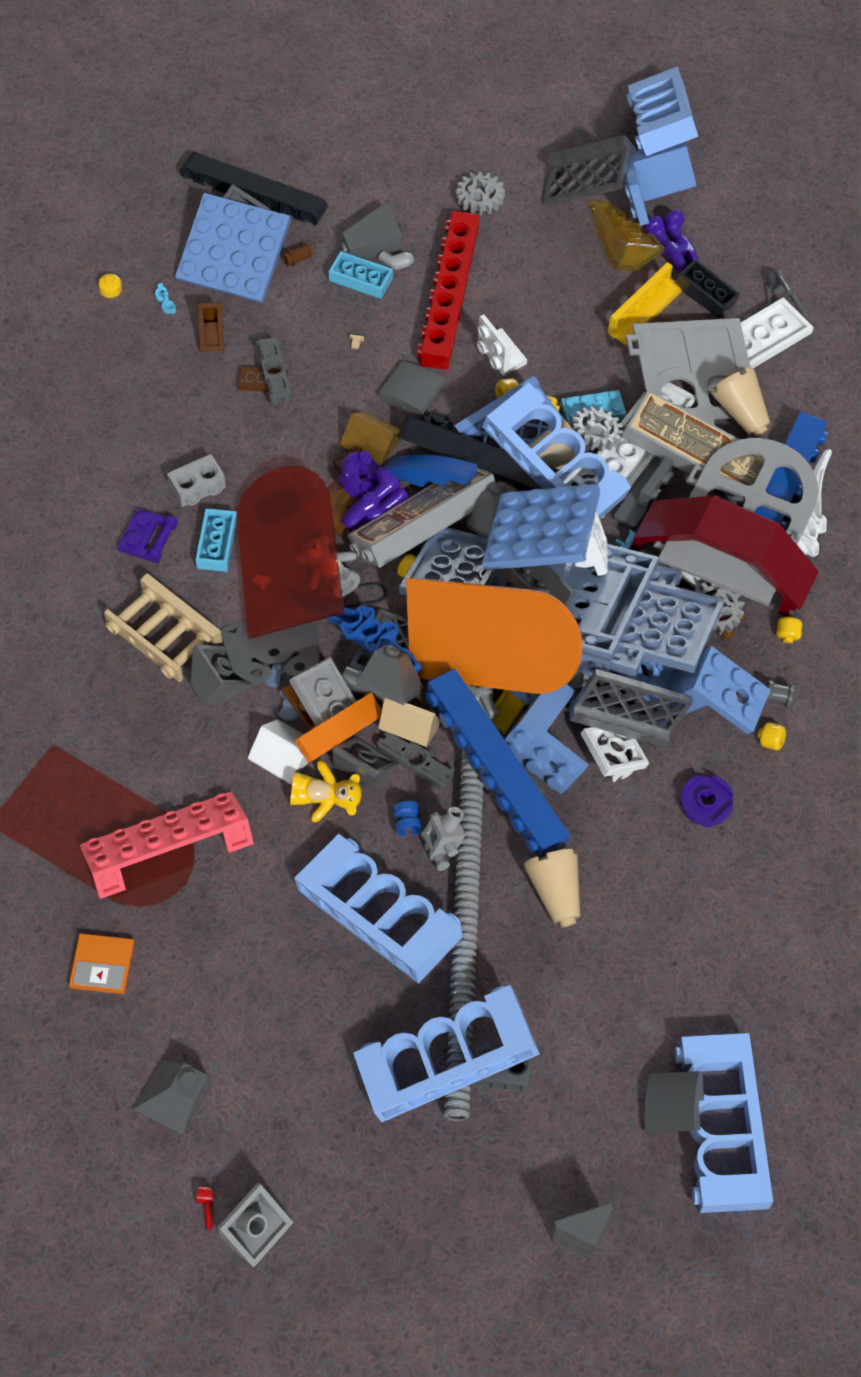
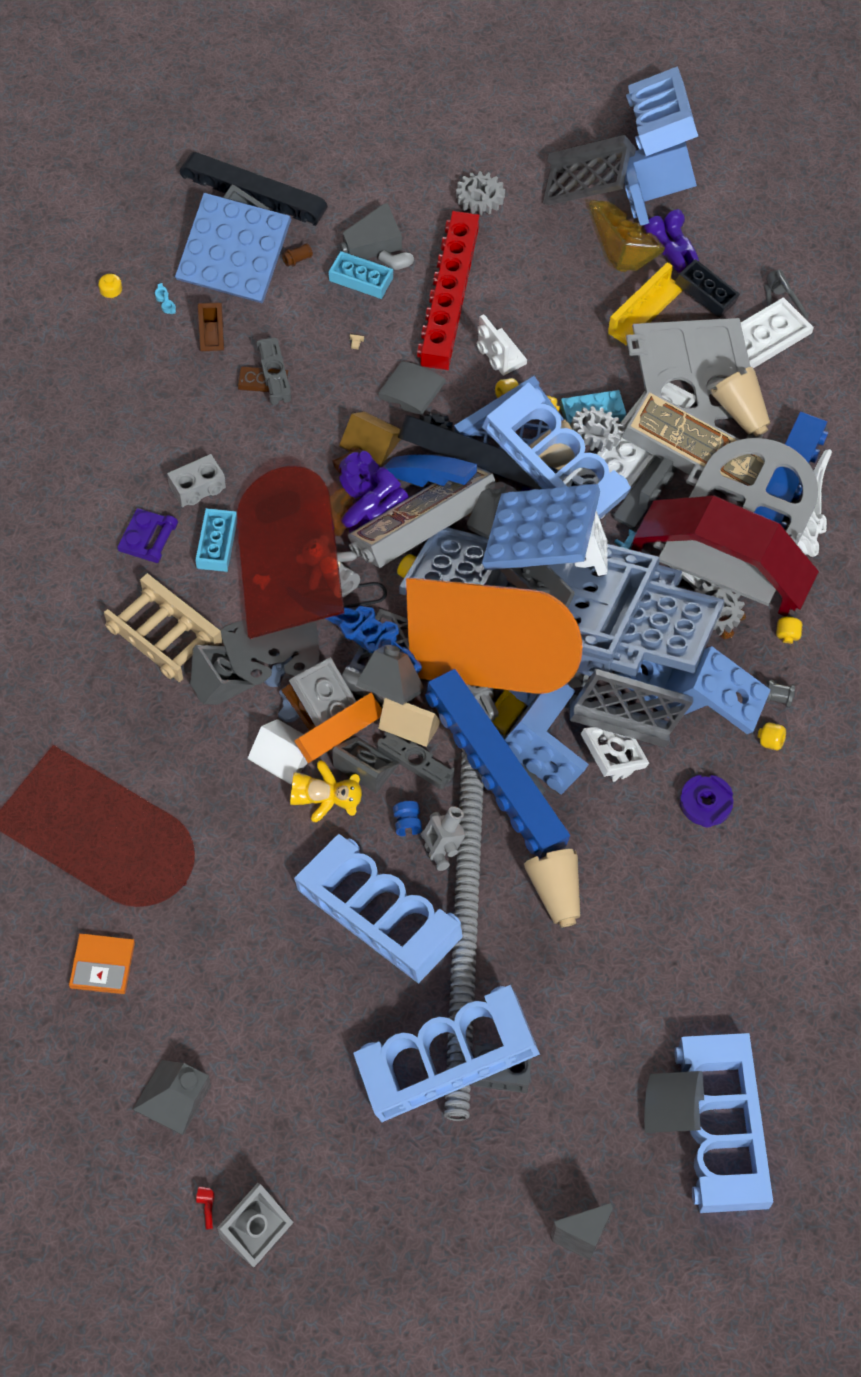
coral bracket [80,792,254,899] -> none

